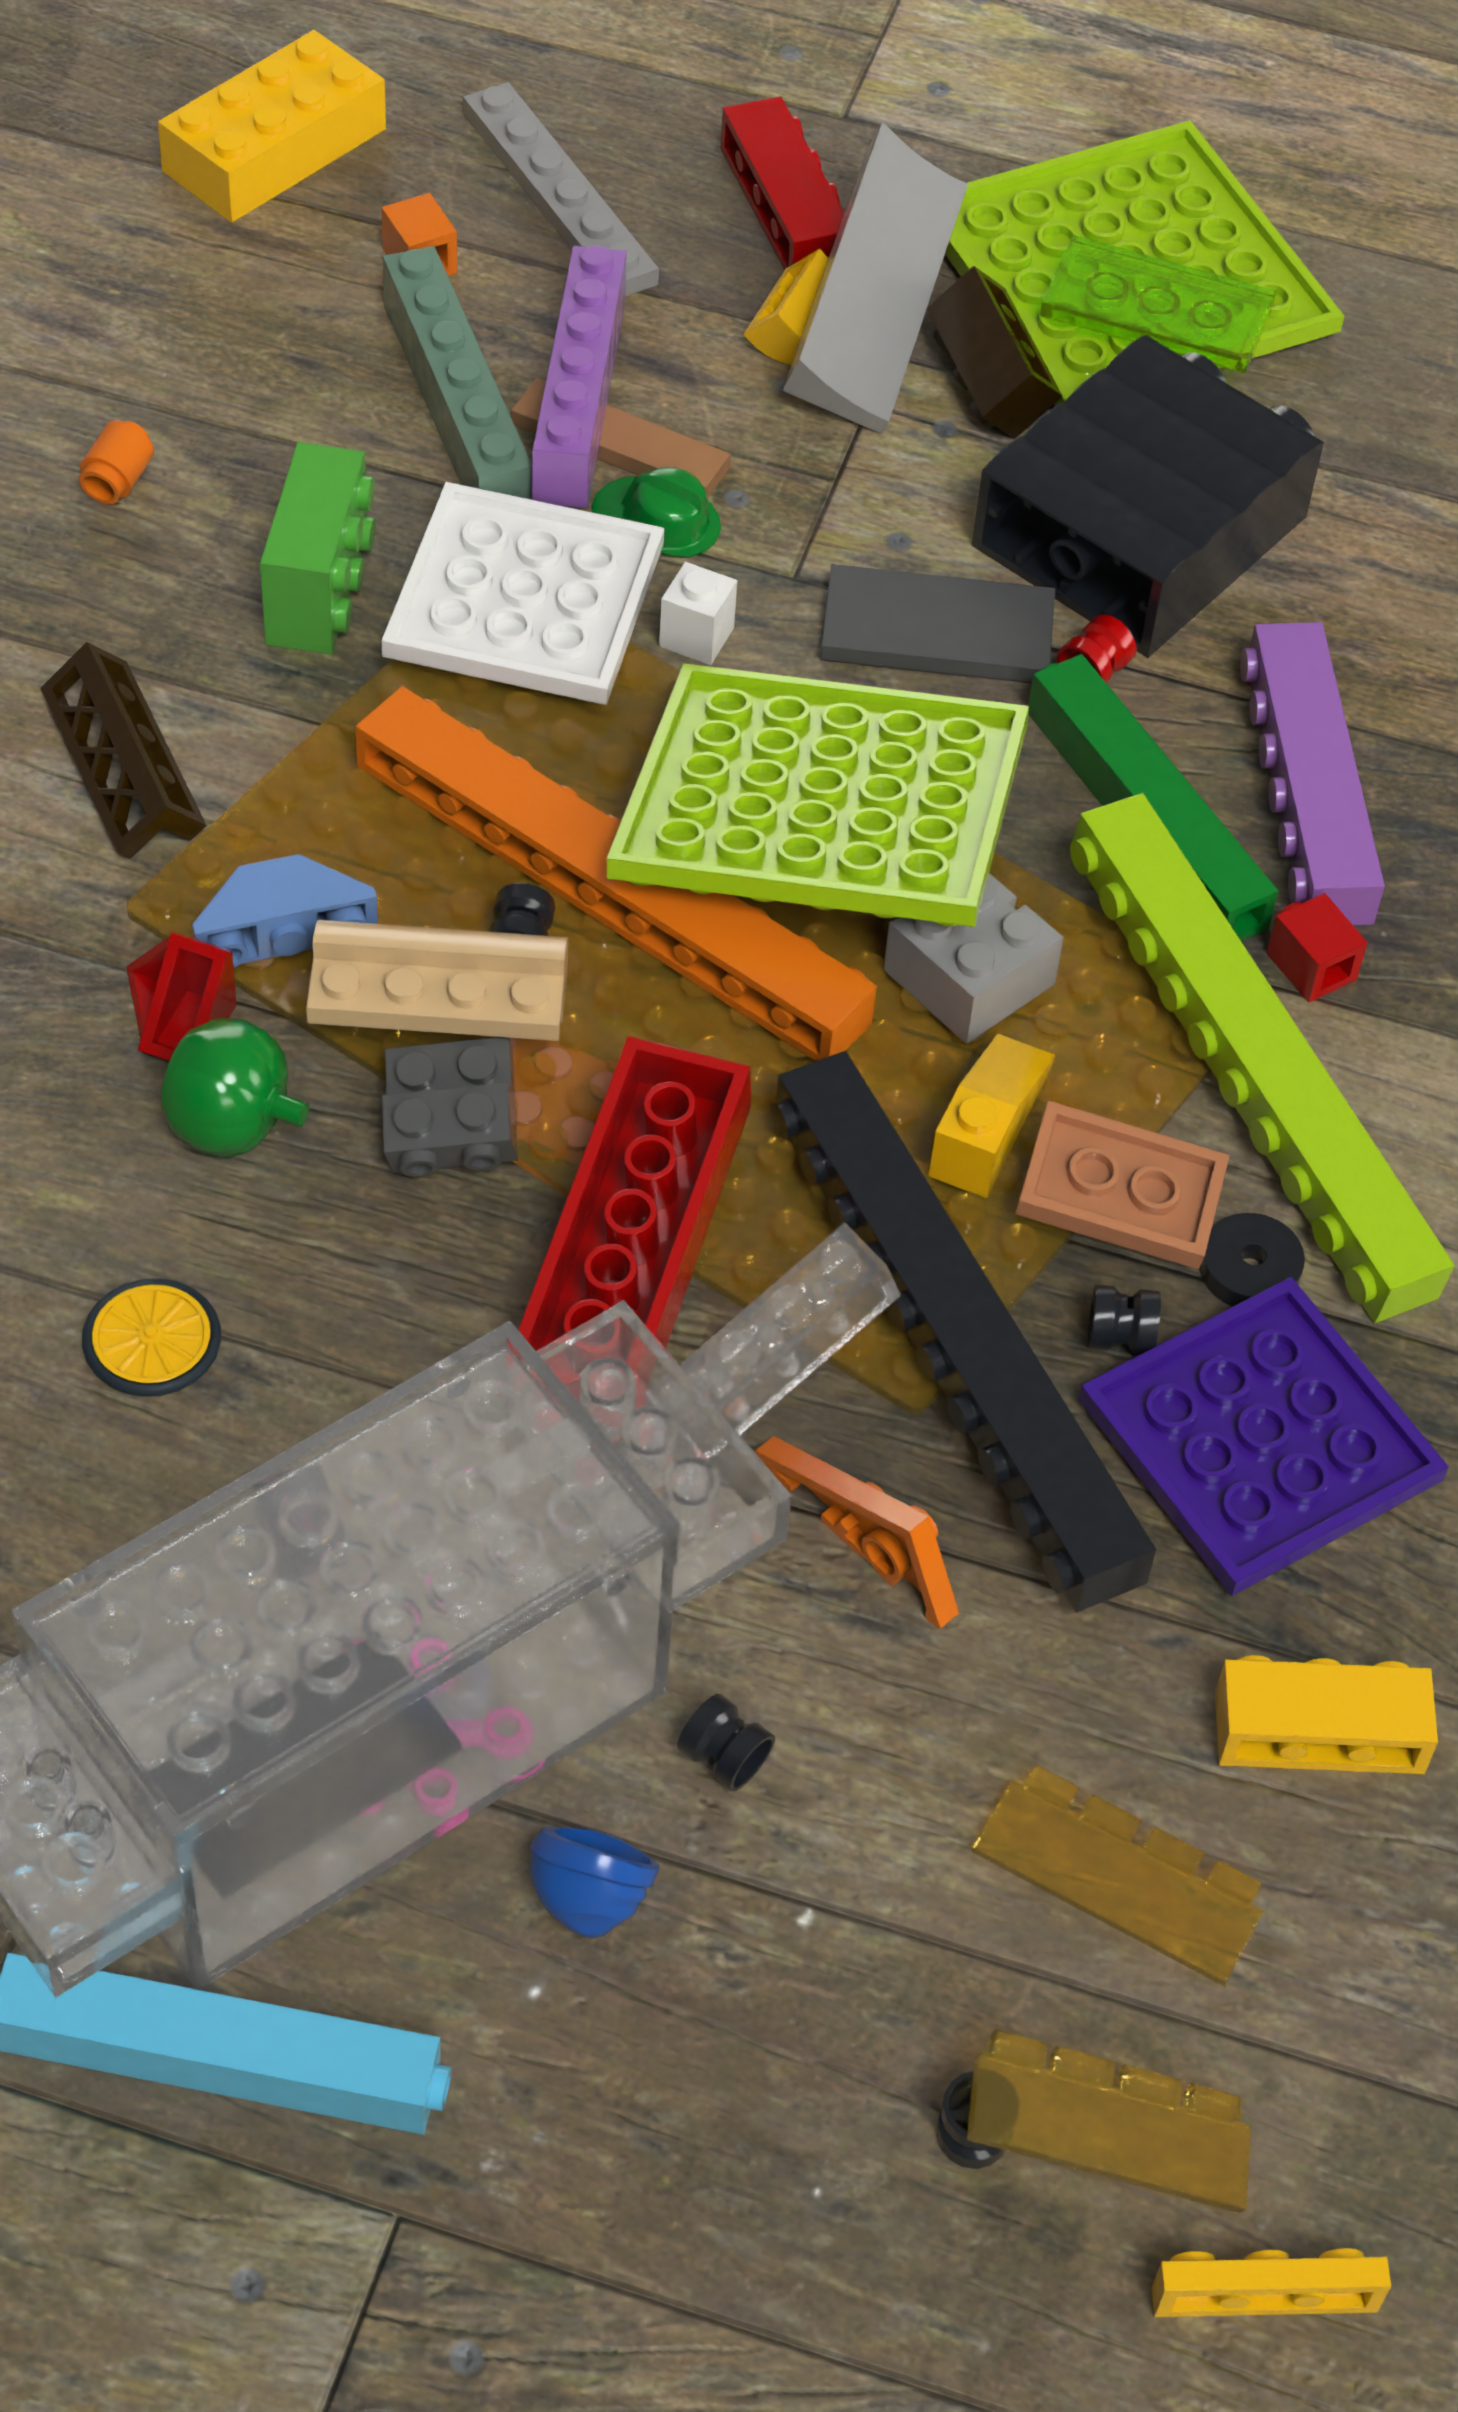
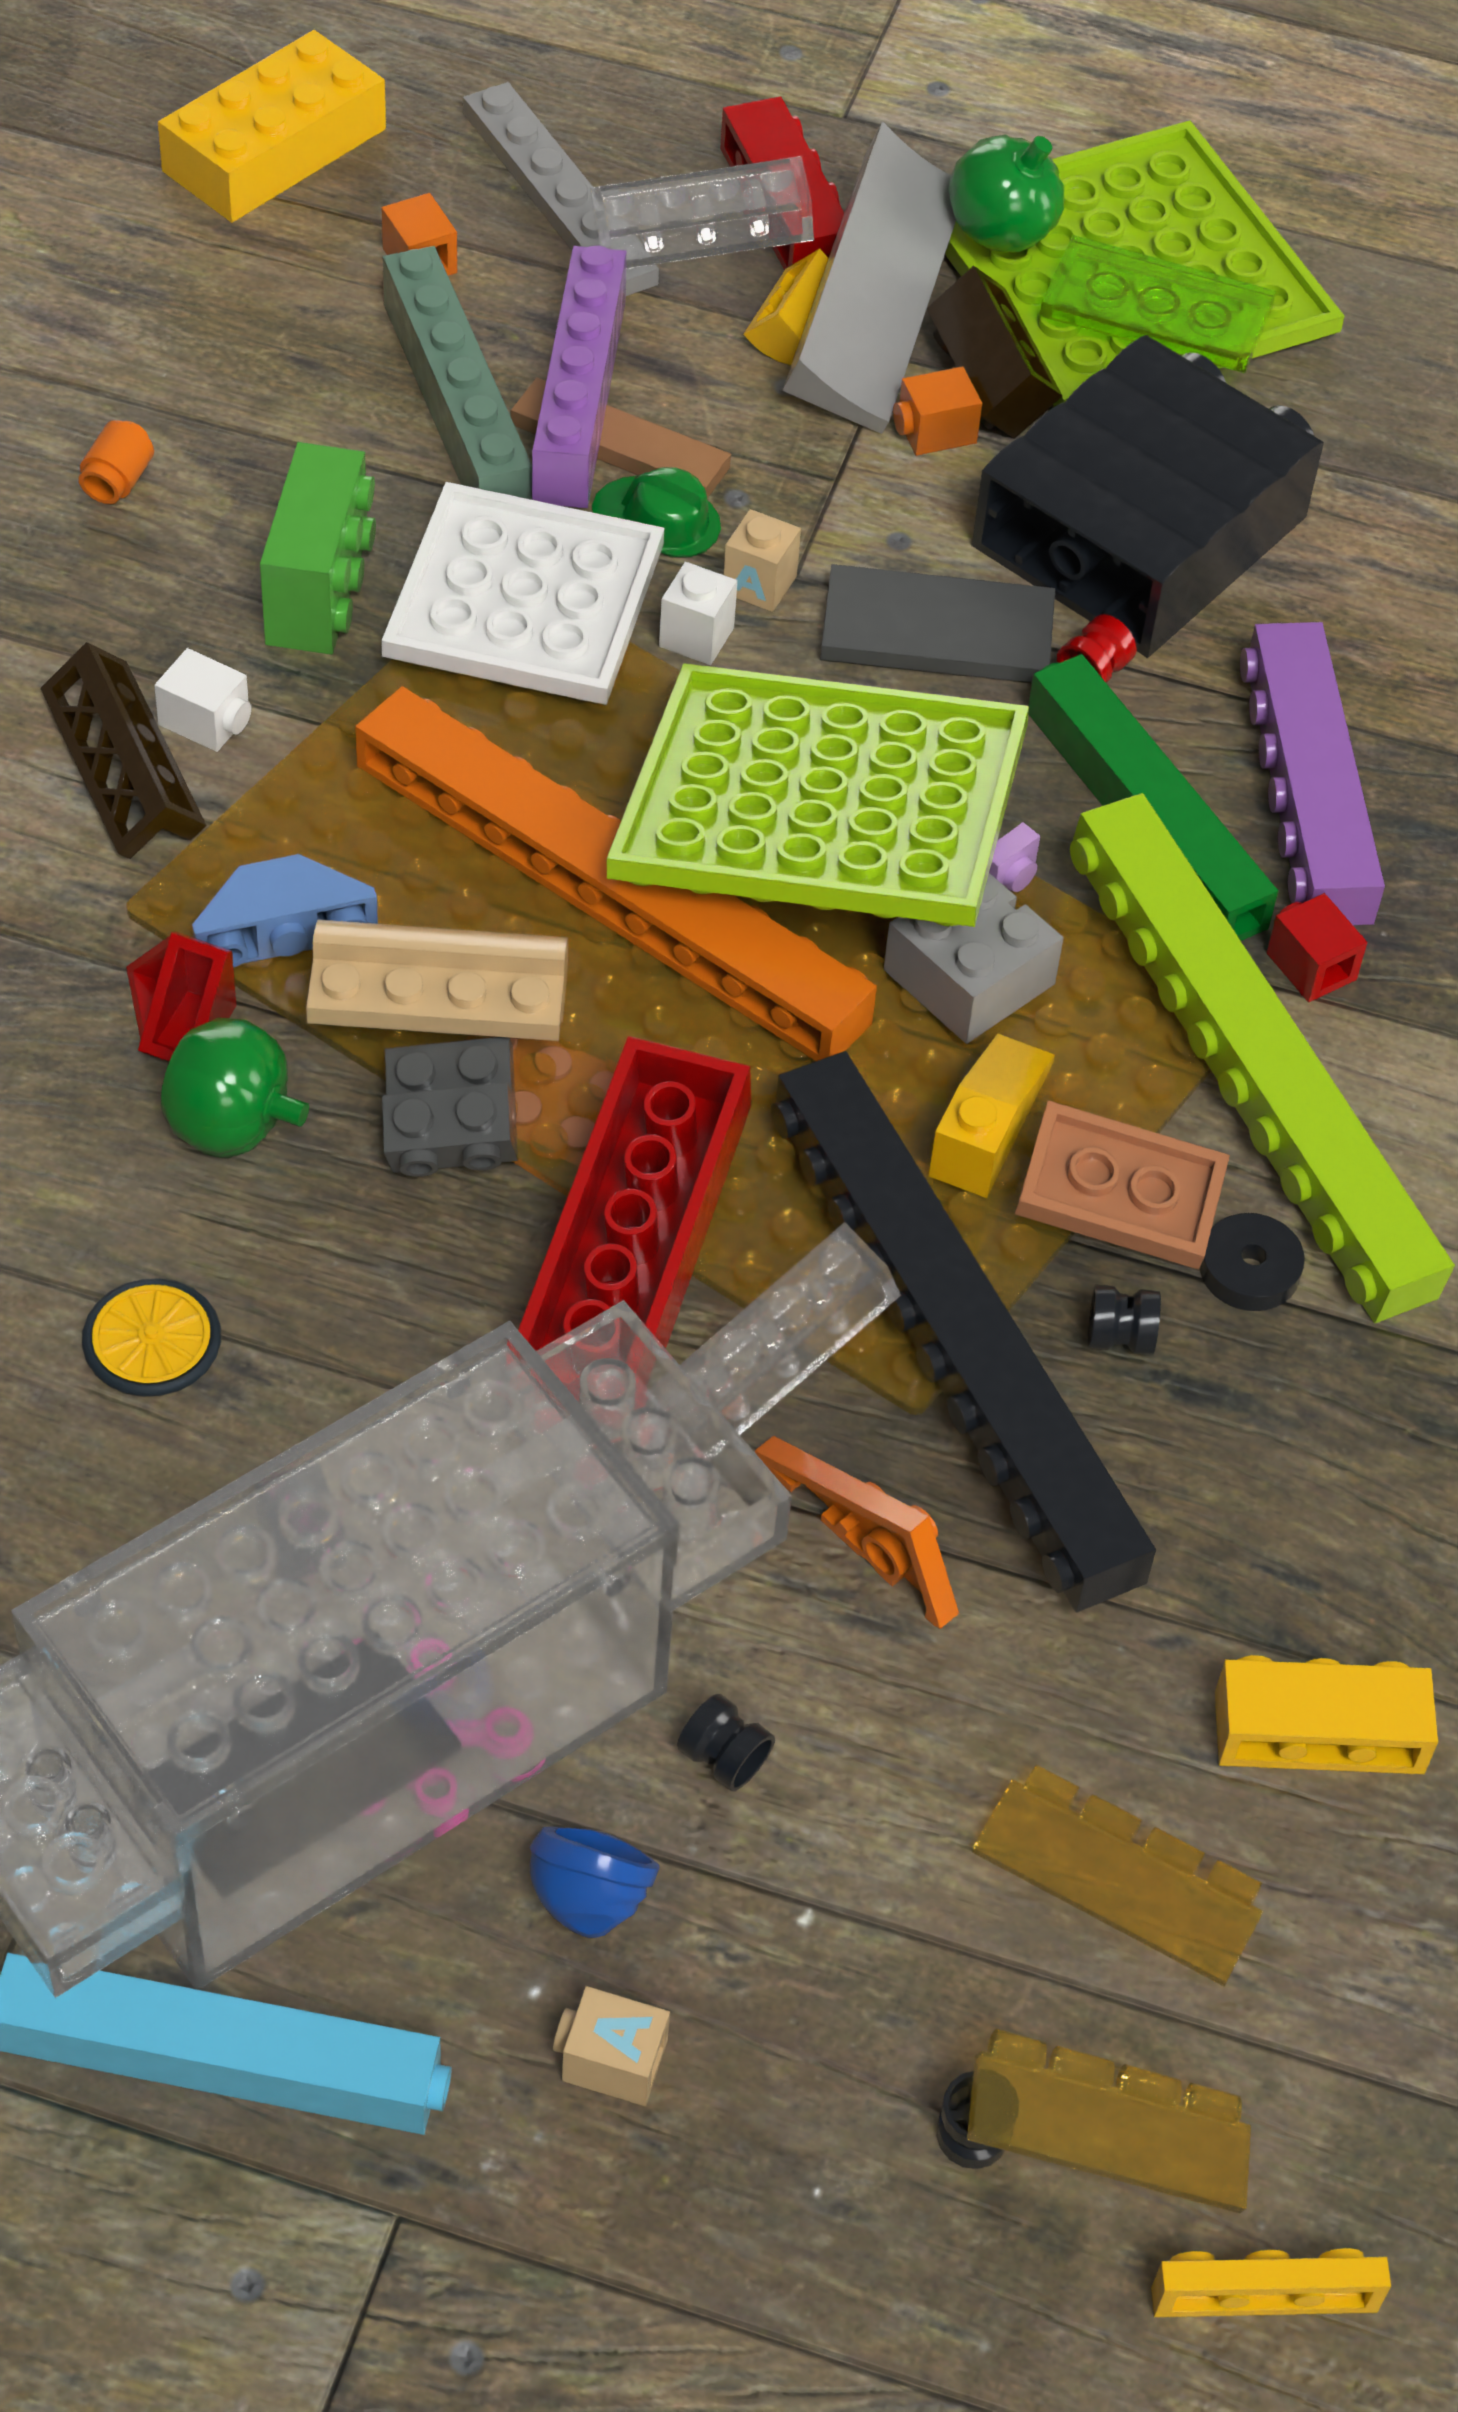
black wheel [488,883,556,936] -> none
dark purple plate [1078,1277,1449,1597] -> none
none -> white brick [154,648,251,752]
none -> tan brick [553,1986,670,2107]
none -> clear brick [590,156,814,269]
none -> tan brick [724,509,801,612]
none -> orange brick [893,366,982,456]
none -> green piece [948,134,1065,252]
none -> lavender plate [989,822,1040,892]

